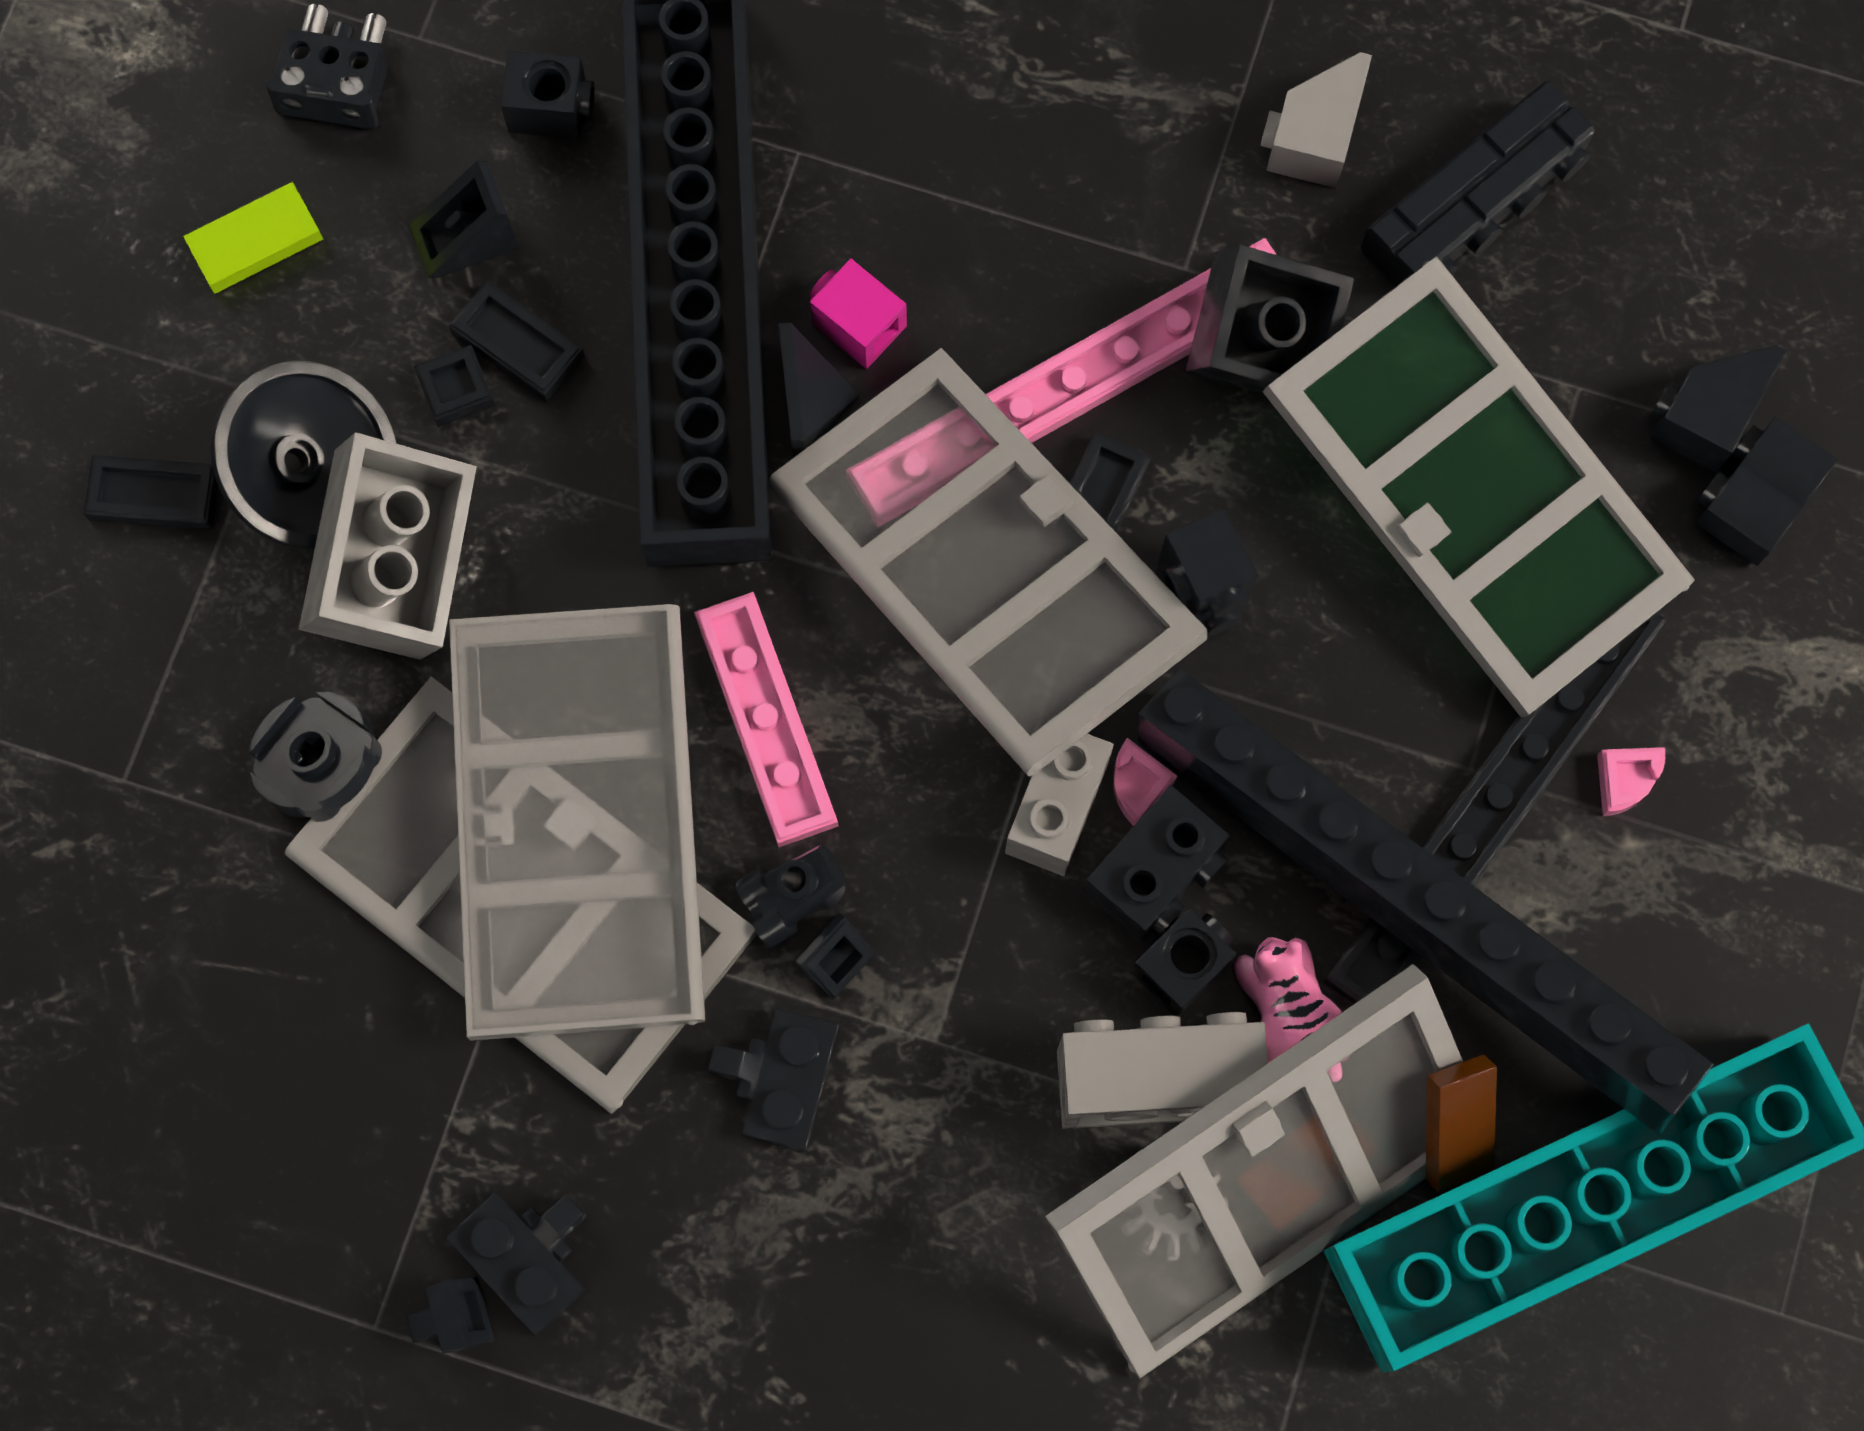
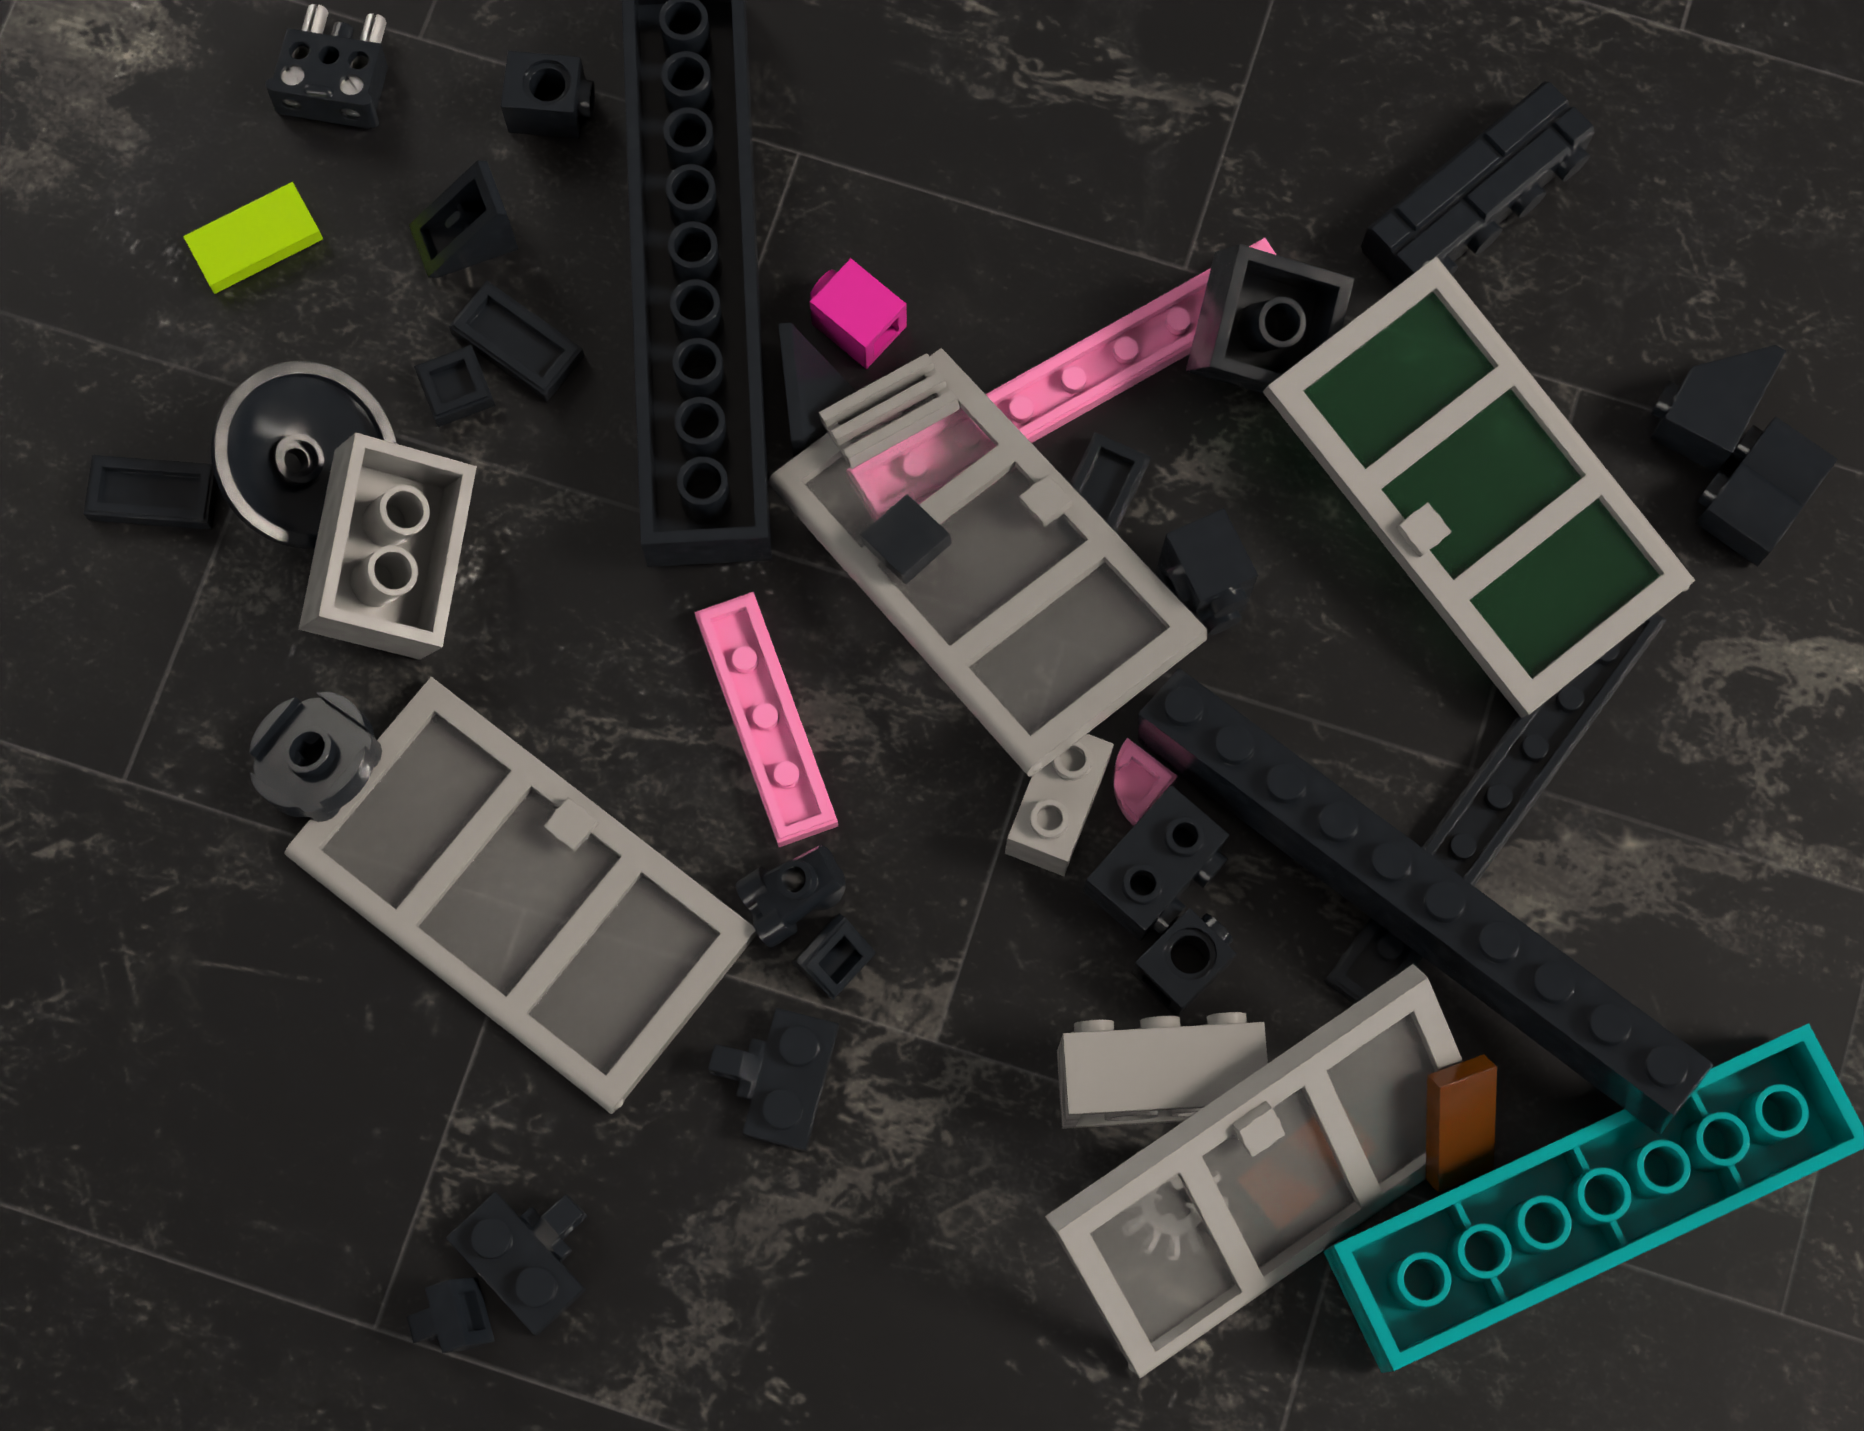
clear door [449,604,705,1041] -> none
bright pink animal [1232,937,1342,1079] -> none
light grey slope [1260,52,1372,188] -> none
bright pink tile [1597,747,1665,816] -> none
none -> light grey tile [819,353,960,469]
none -> black tile [861,494,952,585]

